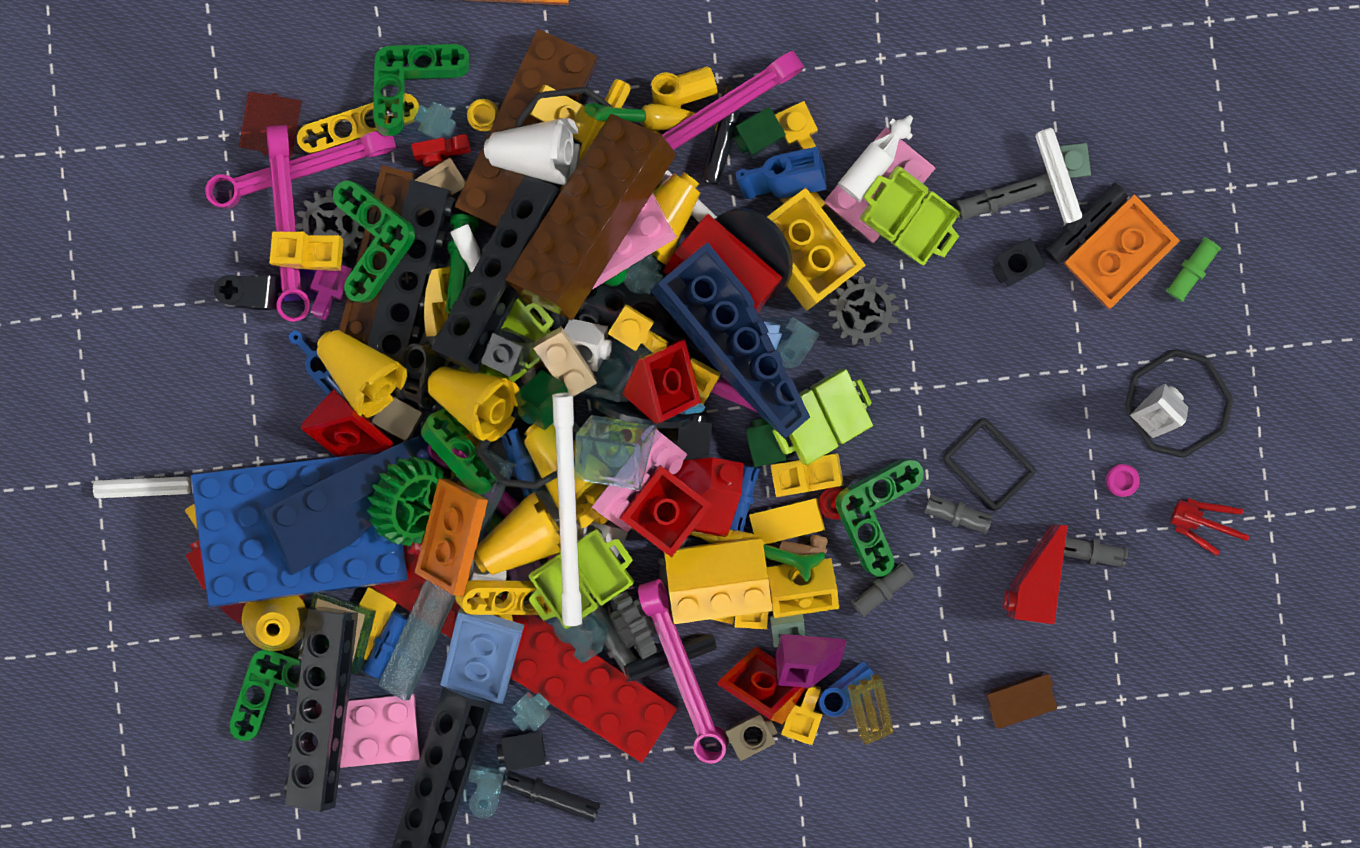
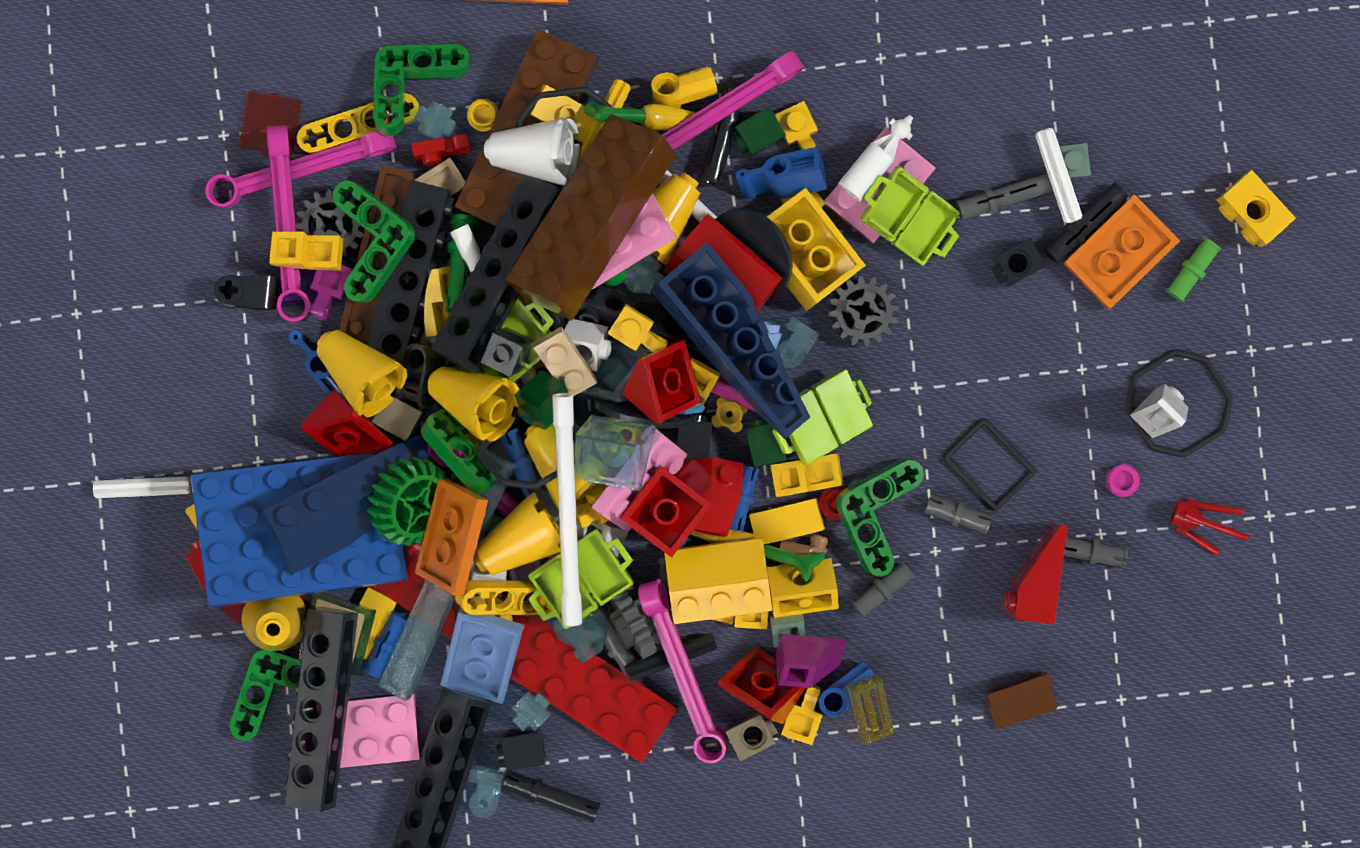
none -> yellow plate [711,397,748,433]
none -> yellow brick [1216,170,1296,247]

